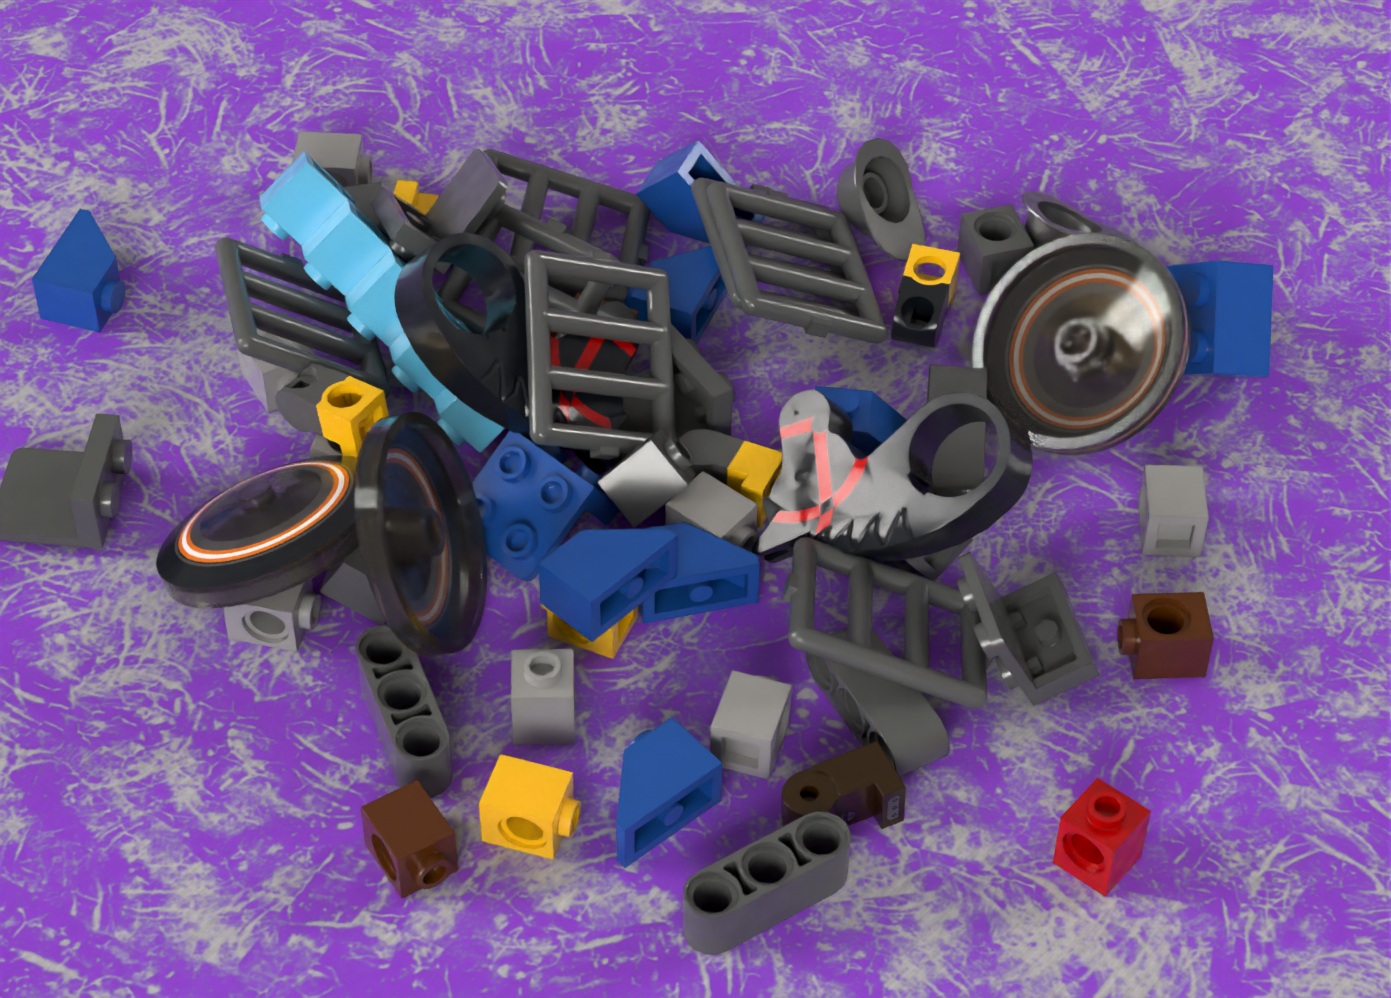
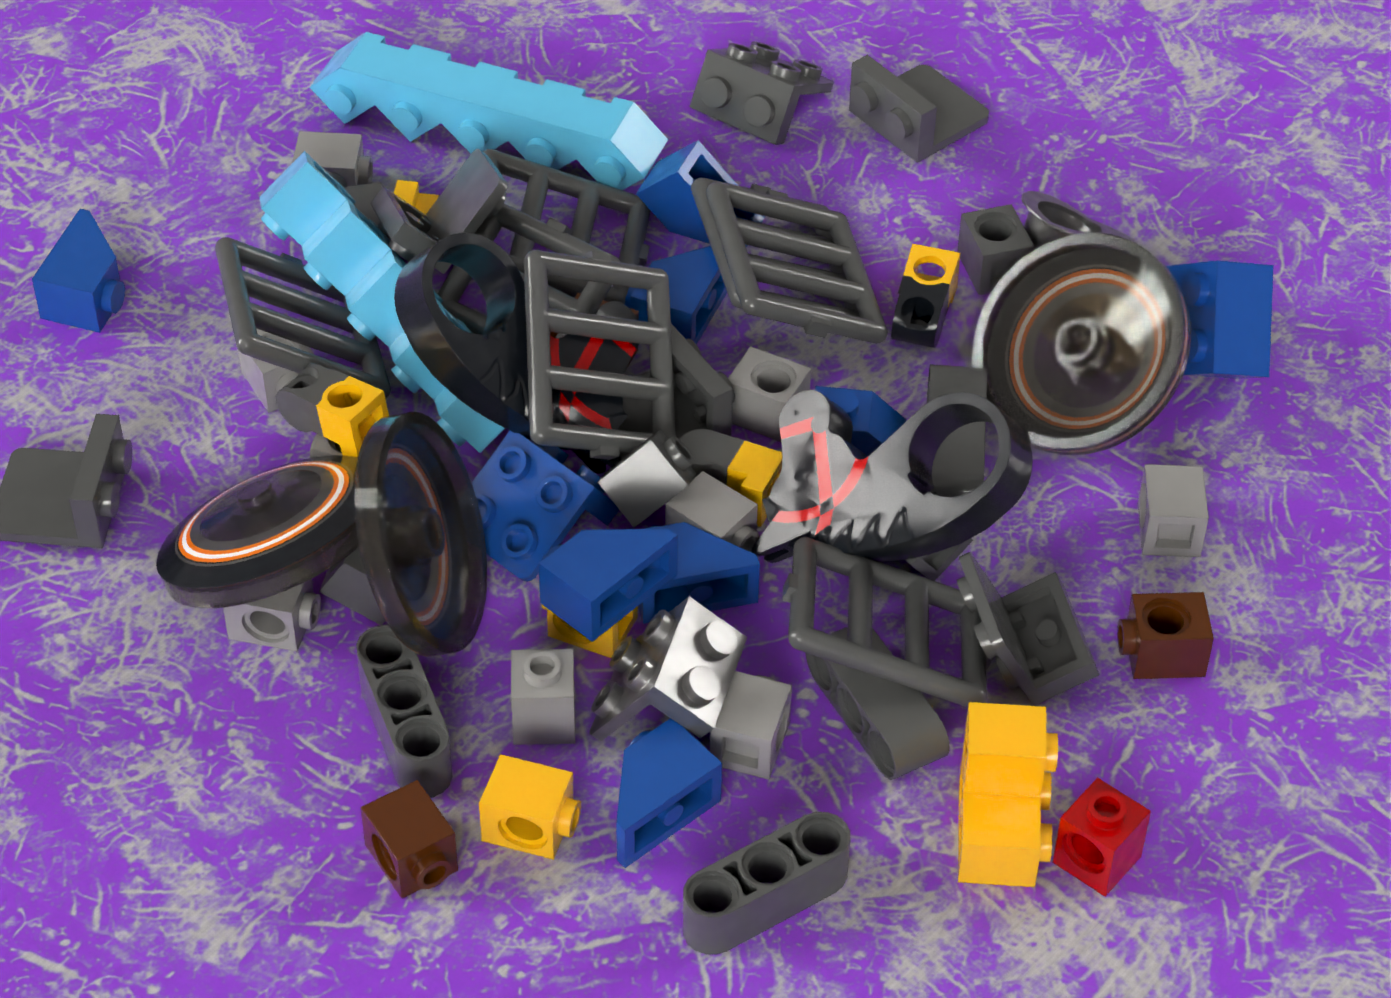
dark brown leg [781,741,906,829] -> none
dark grey piece [837,138,925,262] -> none
none -> medium azure brick [309,32,668,190]
none -> flat silver bracket [589,596,747,741]
none -> dark grey bracket [689,41,834,144]
none -> light grey brick [728,346,811,442]
none -> dark grey bracket [849,55,989,163]
none -> yellow brick [958,702,1058,887]

